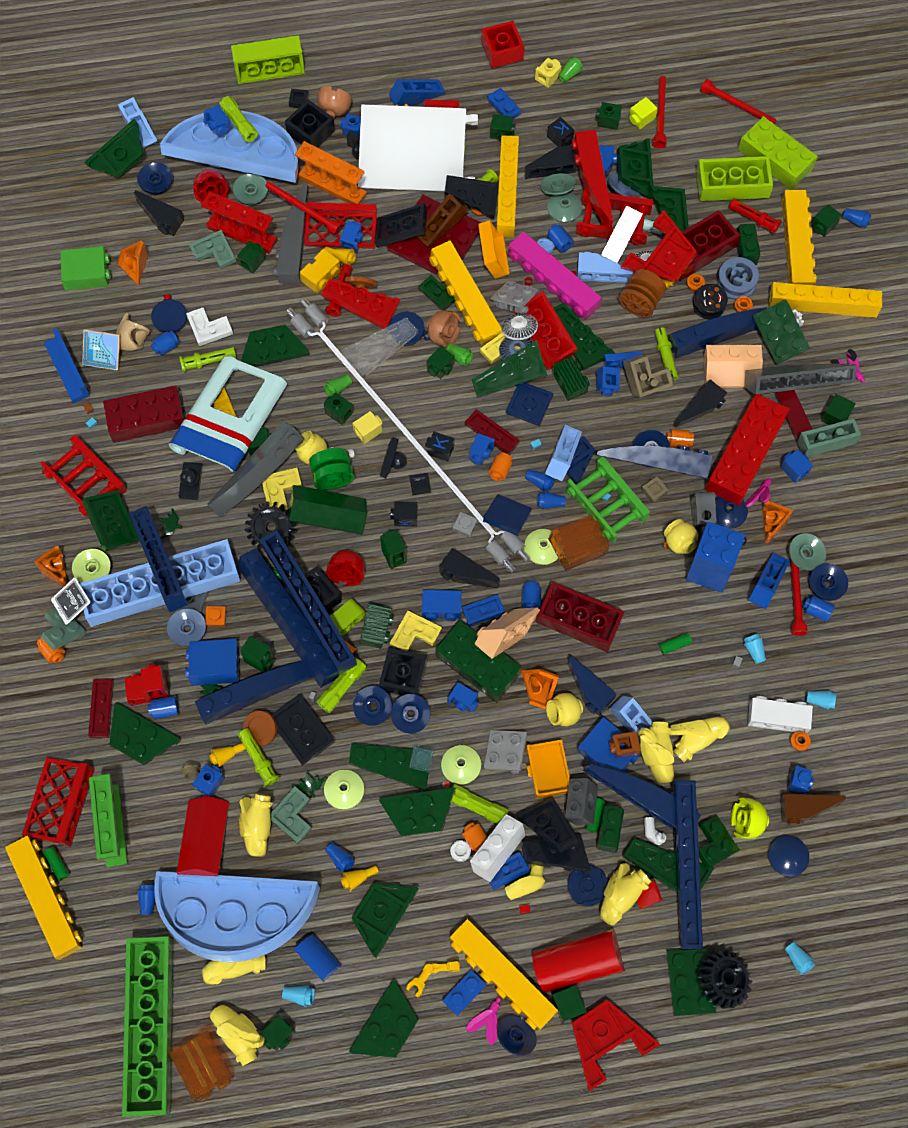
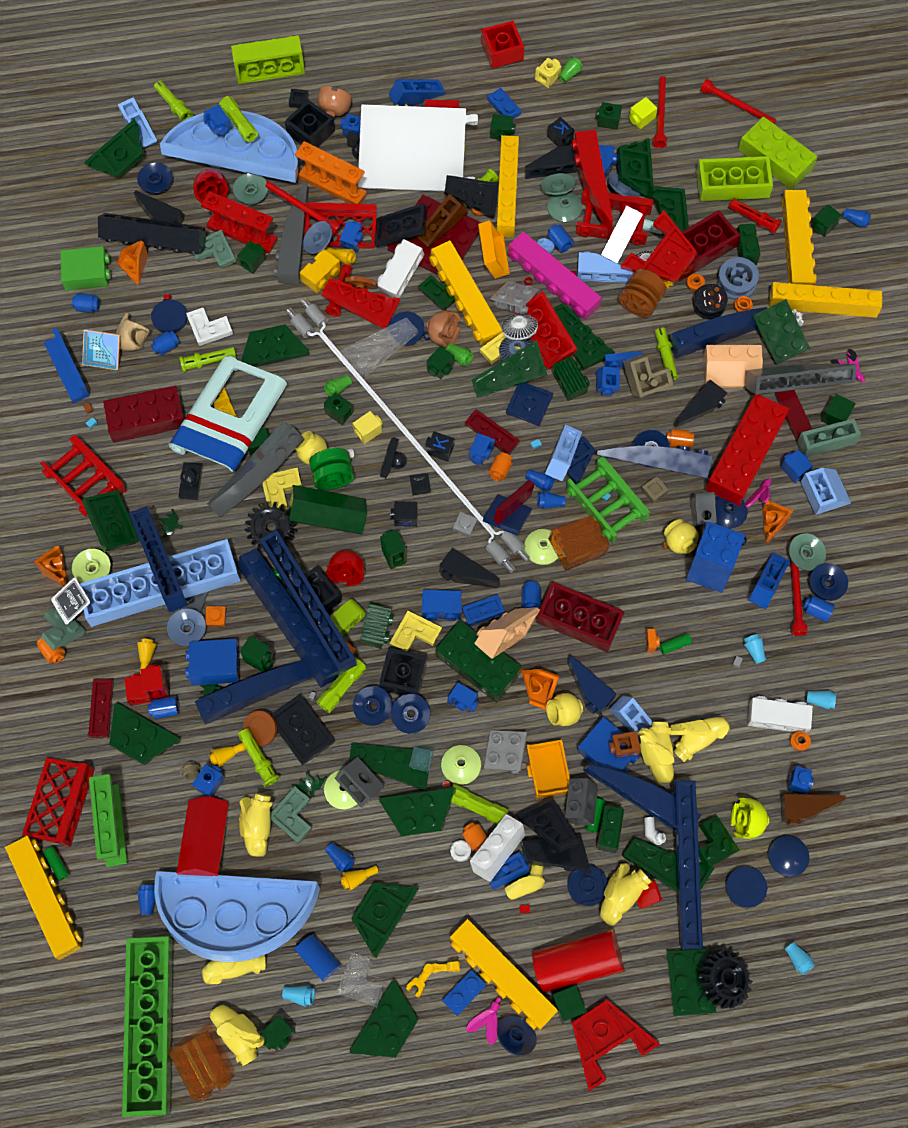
none -> blue brick [72,293,100,313]
none -> black brick [98,213,206,254]
none -> yellow cone [137,639,157,674]
none -> lime pin [154,80,193,122]
none -> sand blue dish [303,221,332,254]
none -> dark grey brick [335,757,385,808]
none -> clear plate [336,953,384,1008]
none -> white brick [377,239,424,298]
none -> dark red tile [494,480,535,525]
none -> orange plate [646,629,660,654]
none -> dark blue tile [725,866,768,909]
none -> light blue slope [801,468,851,515]

